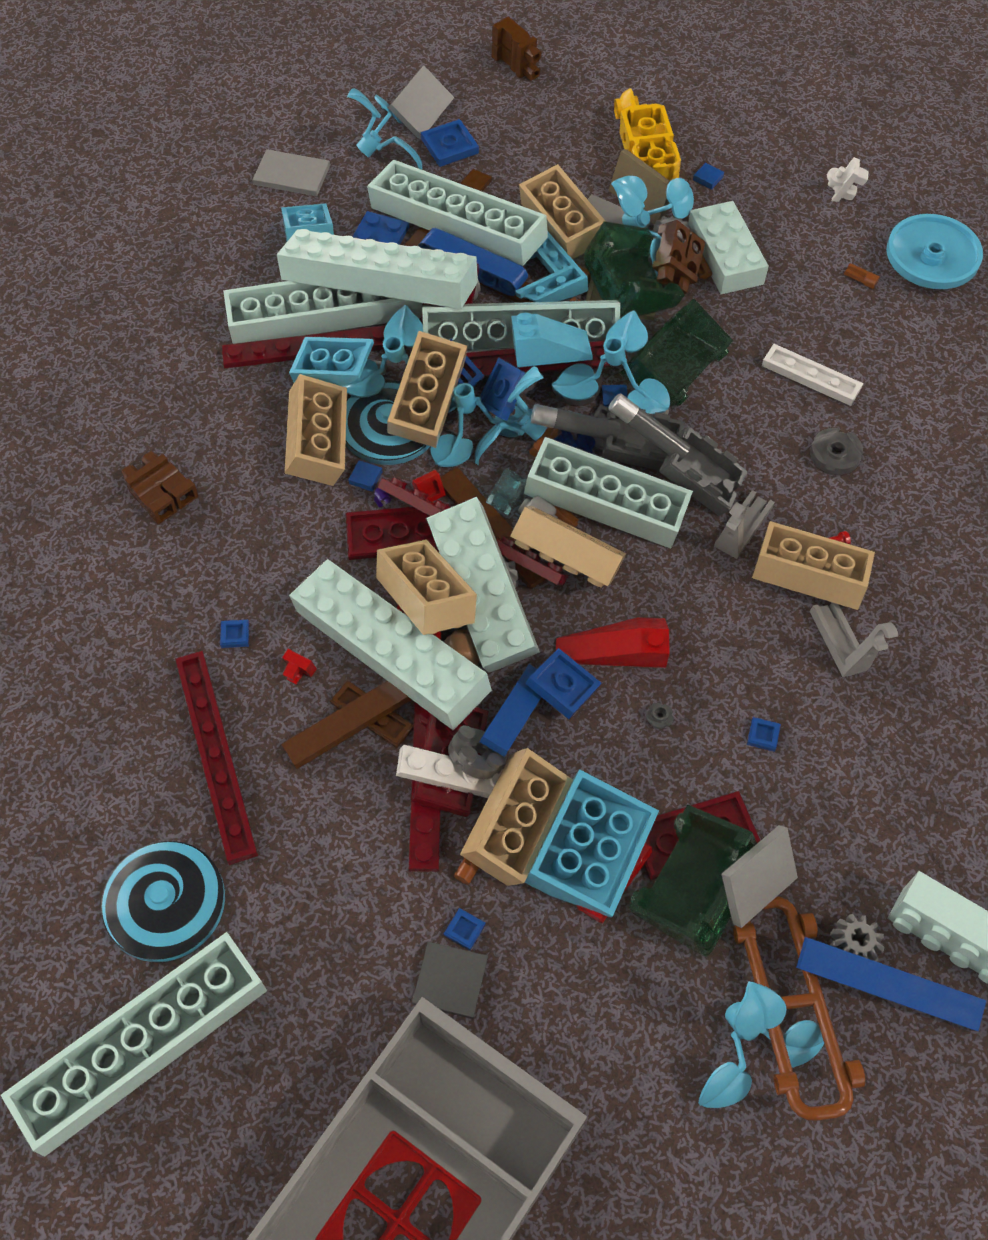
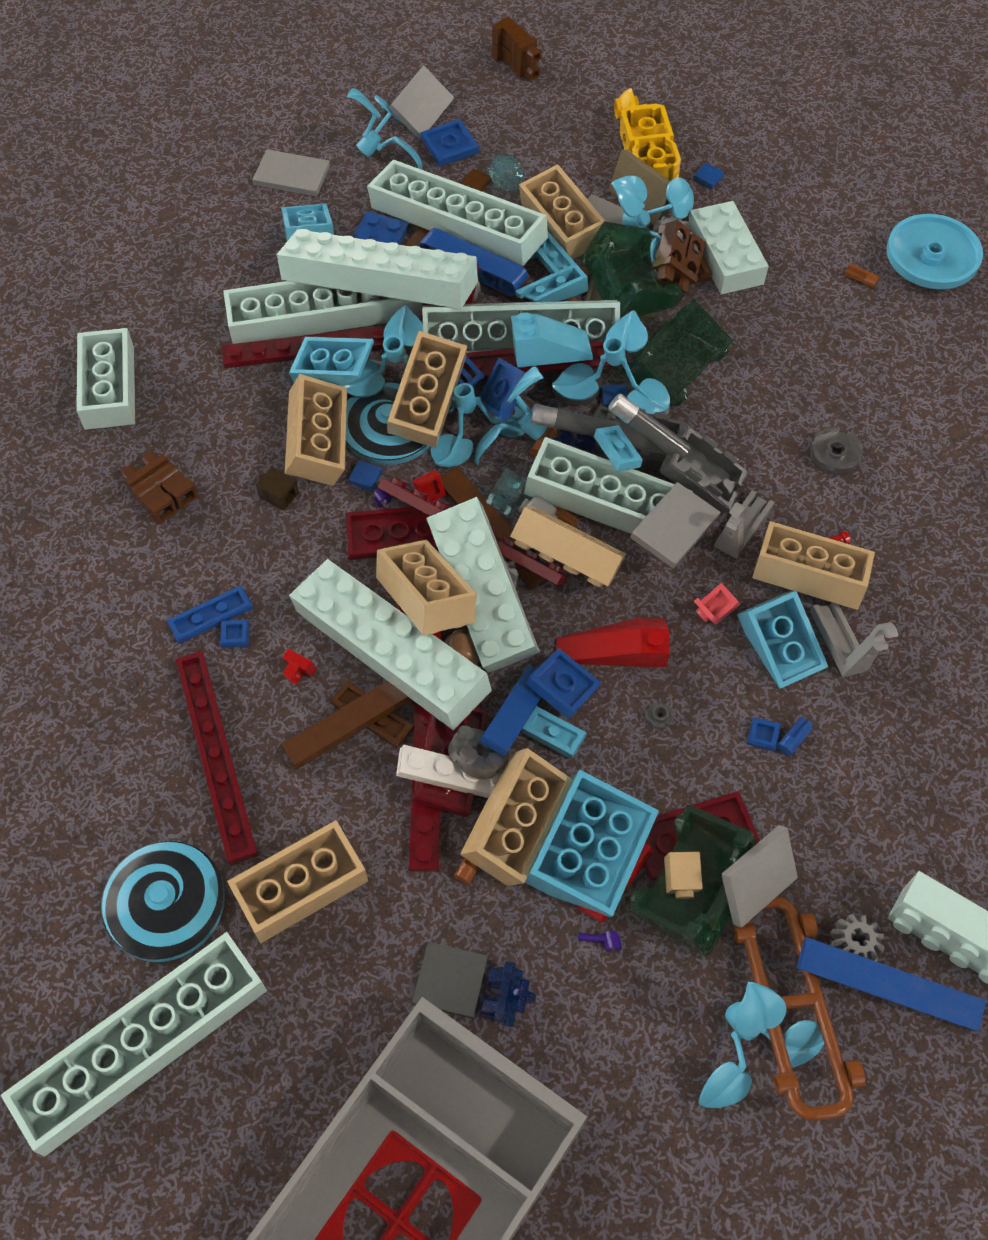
blue tile [444,908,486,951] -> none
white plate [762,344,863,406] -> none
white hips [827,157,868,202] -> none
none -> light aqua brick [77,328,135,430]
none -> blue tile [166,585,253,644]
none -> tan brick [227,820,368,944]
none -> dark brown brick [256,466,299,511]
none -> clear blue hips [482,961,537,1028]
none -> clear light blue brick [487,153,524,190]
none -> medium azure plate [522,706,586,760]
none -> dark purple hand [578,931,622,952]
none -> medium azure plate [594,425,643,472]
none -> light grey tile [630,482,721,569]
none -> tan brick [664,852,702,899]
none -> coral bracket [694,583,741,625]
none -> medium azure slope [737,591,828,689]
none -> blue piece [777,717,813,757]

